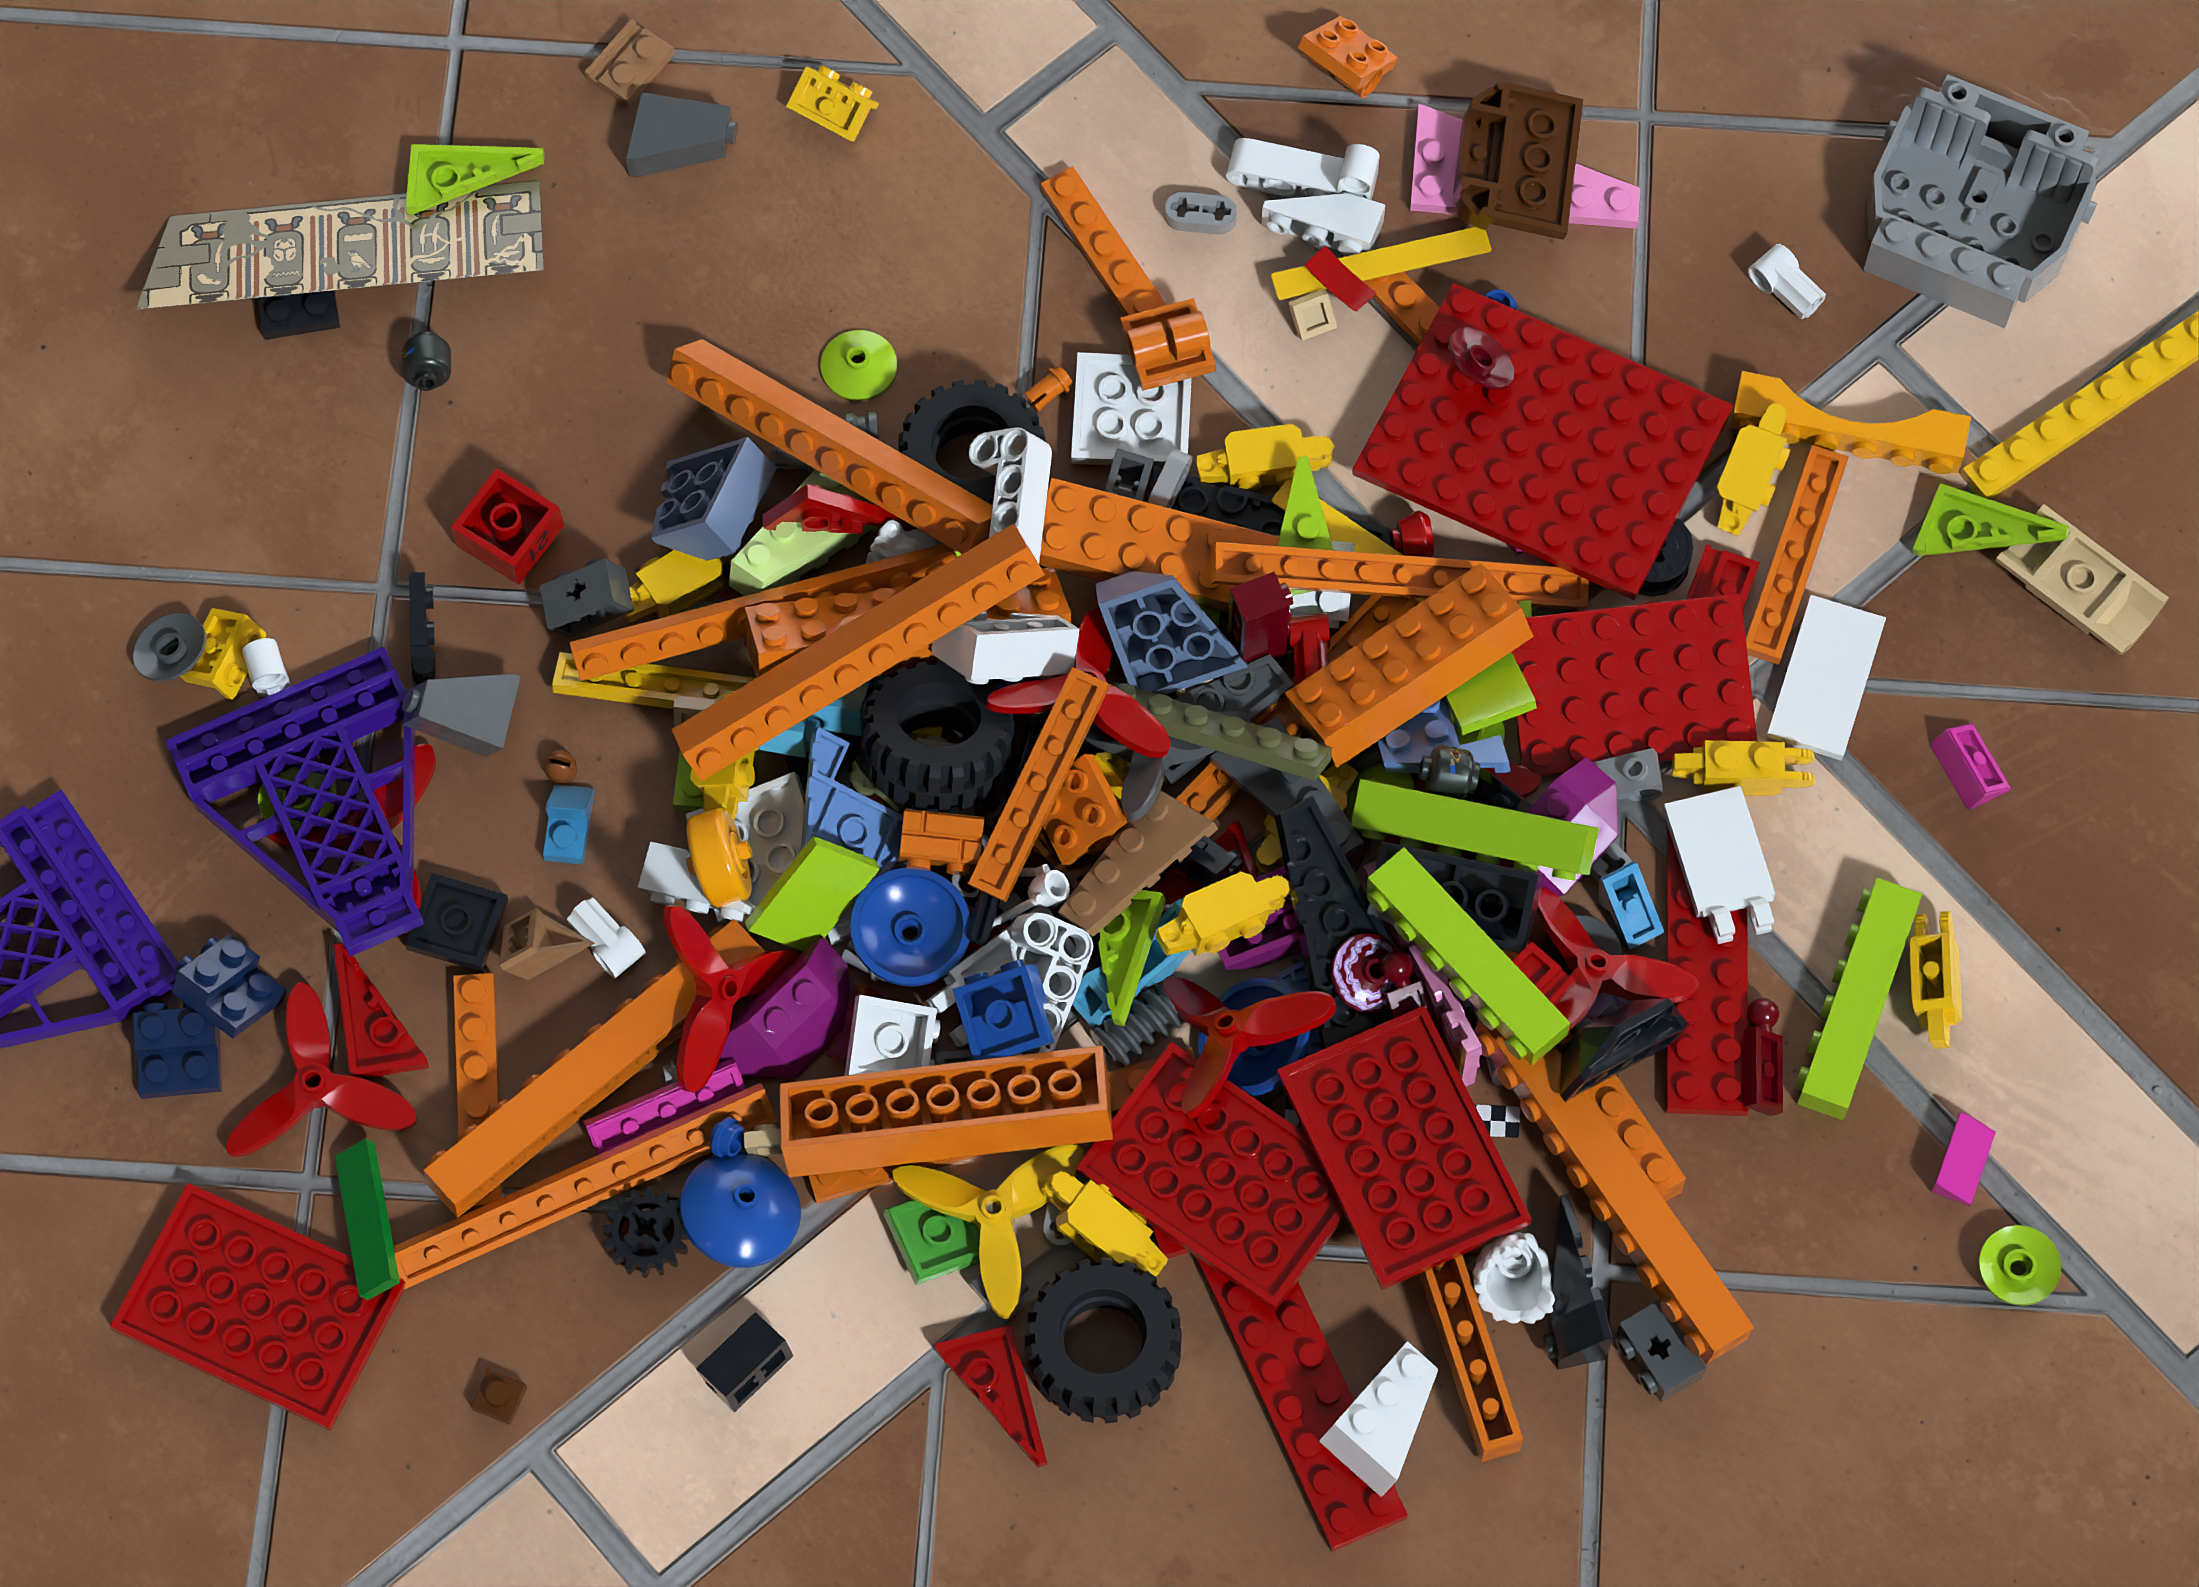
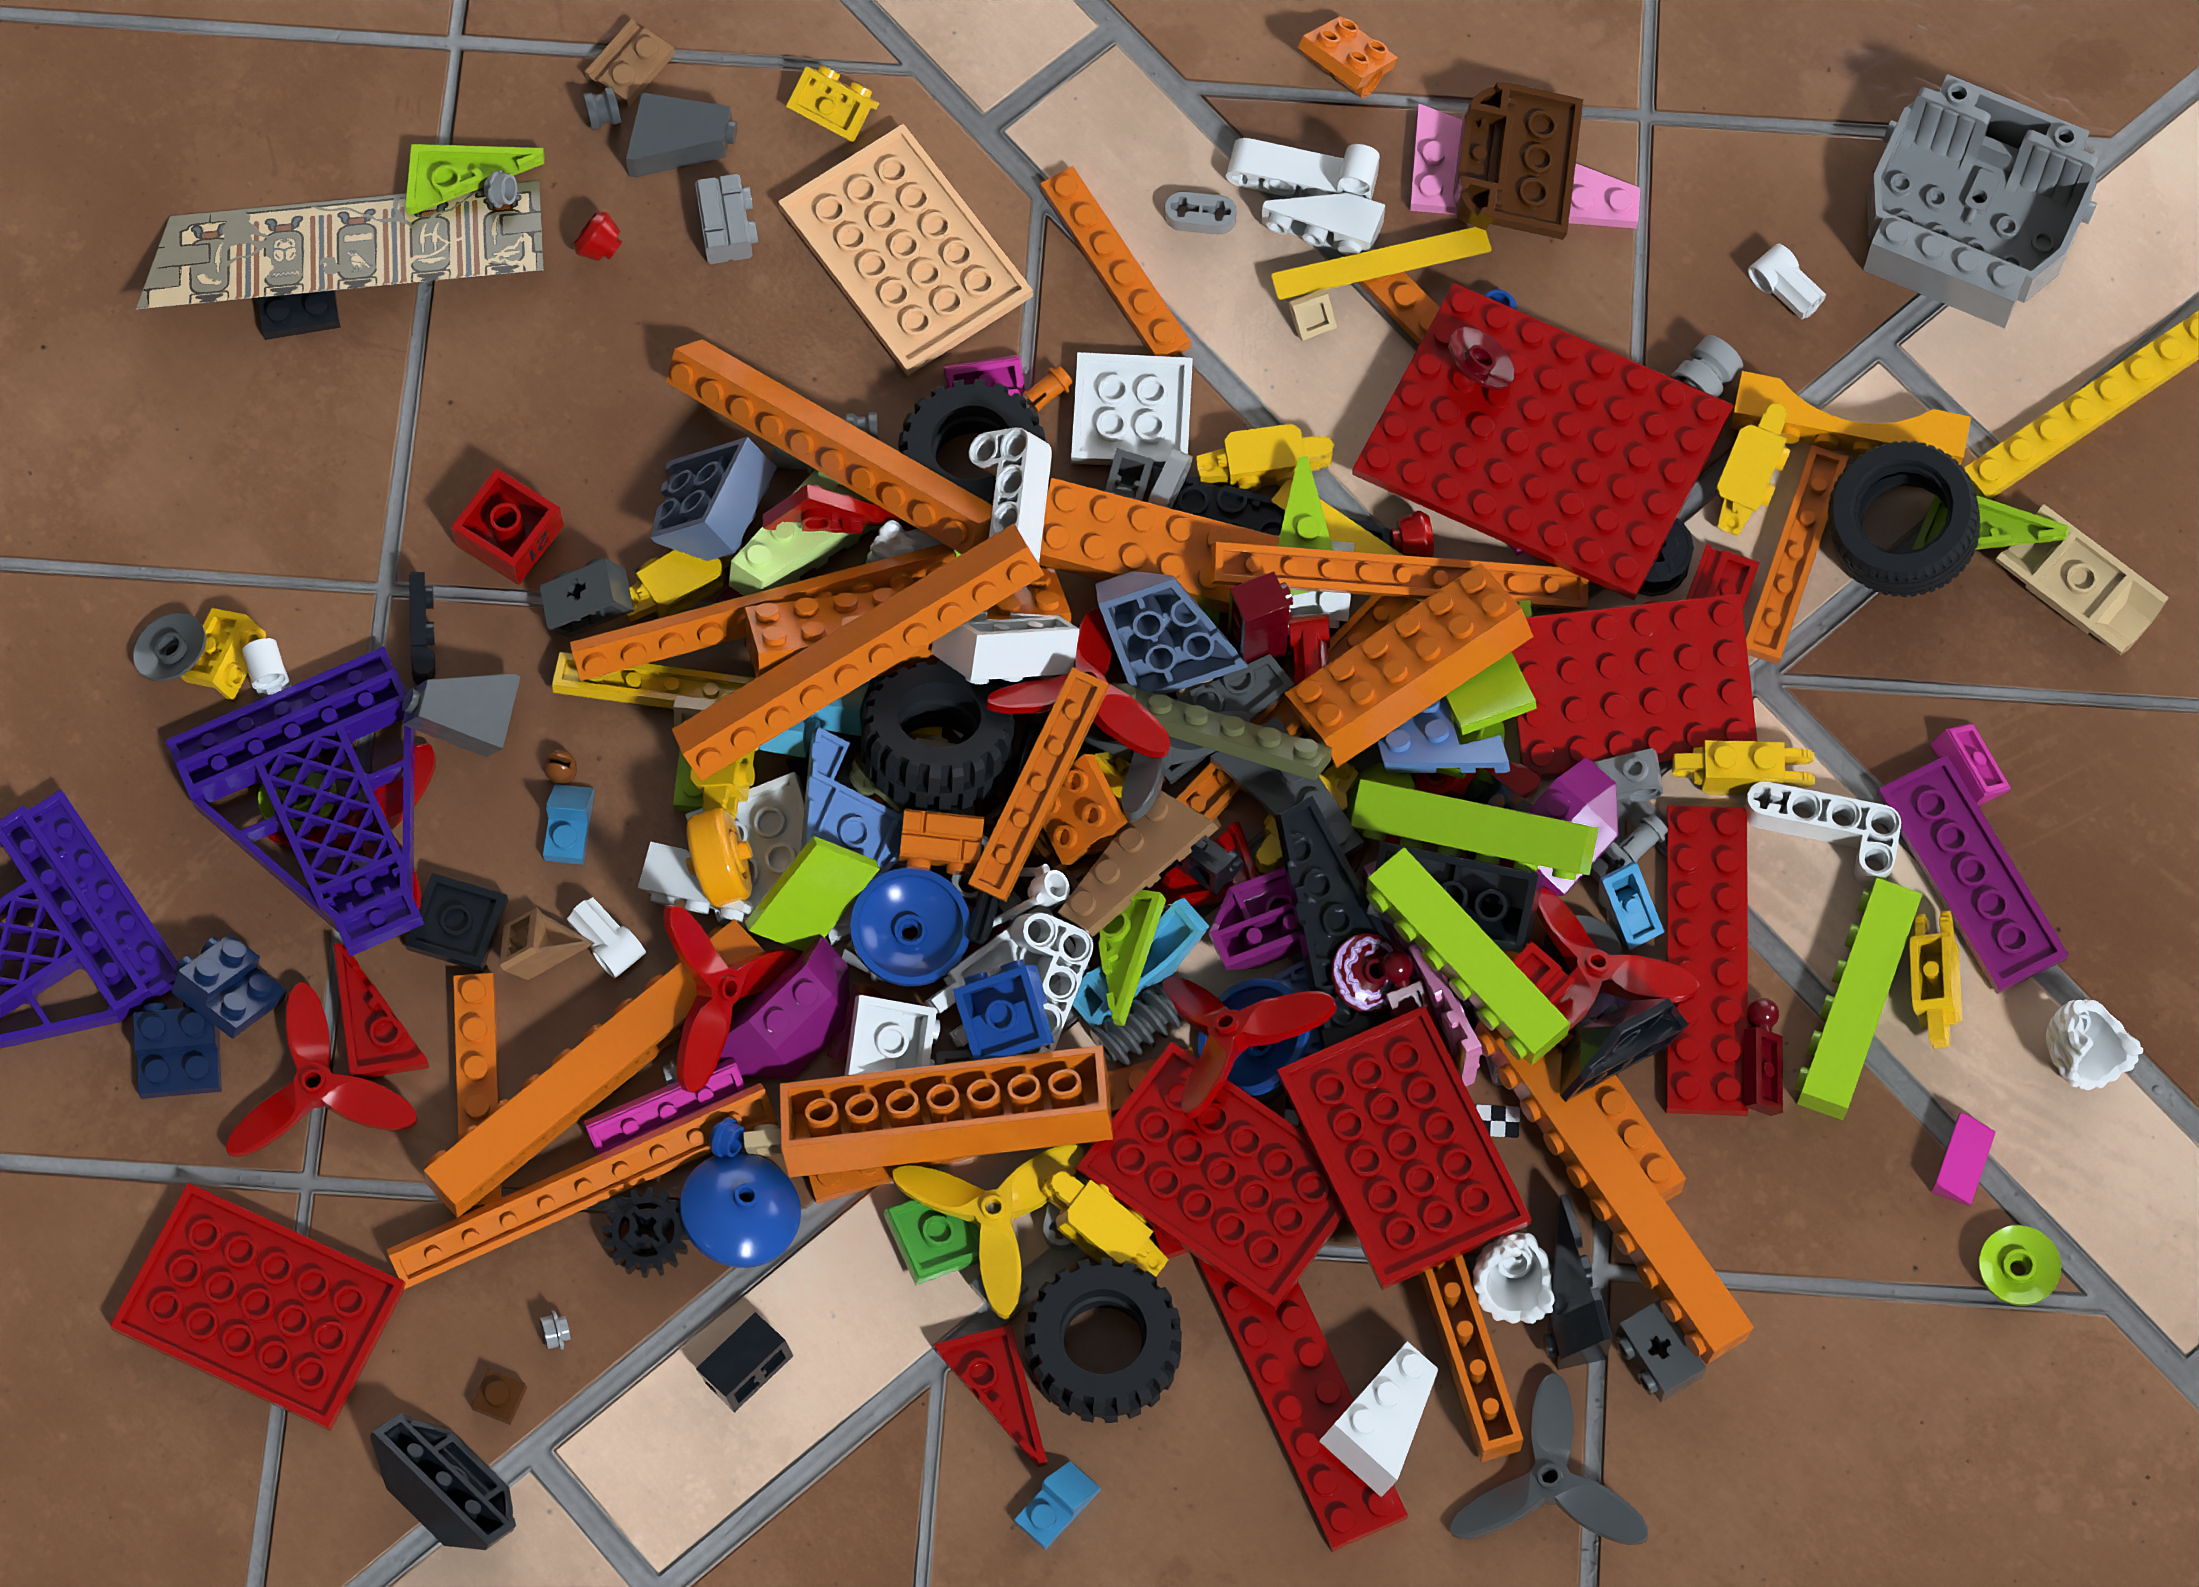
green tile [335,1138,400,1300] -> none
pearl dark grey head [401,332,451,391] -> none
lime dish [820,330,897,401] -> none
orange plate [1120,298,1216,391] -> none
yellow hinge [1155,872,1290,956] -> none
red sticker [1305,246,1376,311] -> none
pearl dark grey head [1418,745,1480,800] -> none
white tile [1663,786,1775,945] -> none
white tile [1766,595,1886,761] -> none
none -> black wedge [370,1413,516,1550]
none -> light grey plate [484,170,517,208]
none -> light grey plate [540,1310,571,1351]
none -> red cone [573,212,622,261]
none -> dark grey wheel [583,87,622,130]
none -> light grey brick [695,174,759,264]
none -> light nougat plate [778,124,1033,376]
none -> dark pink slope [943,355,1025,396]
none -> dark azure slope [1014,1461,1101,1550]
none -> dark grey piece [1450,1373,1648,1545]
none -> light grey pin [1618,814,1668,862]
none -> light grey wheel [1671,335,1743,398]
none -> white beam [1743,782,1901,888]
none -> black tyre [1828,441,1981,597]
none -> magenta plate [1876,755,2069,994]
none -> white hair [2046,1000,2143,1090]

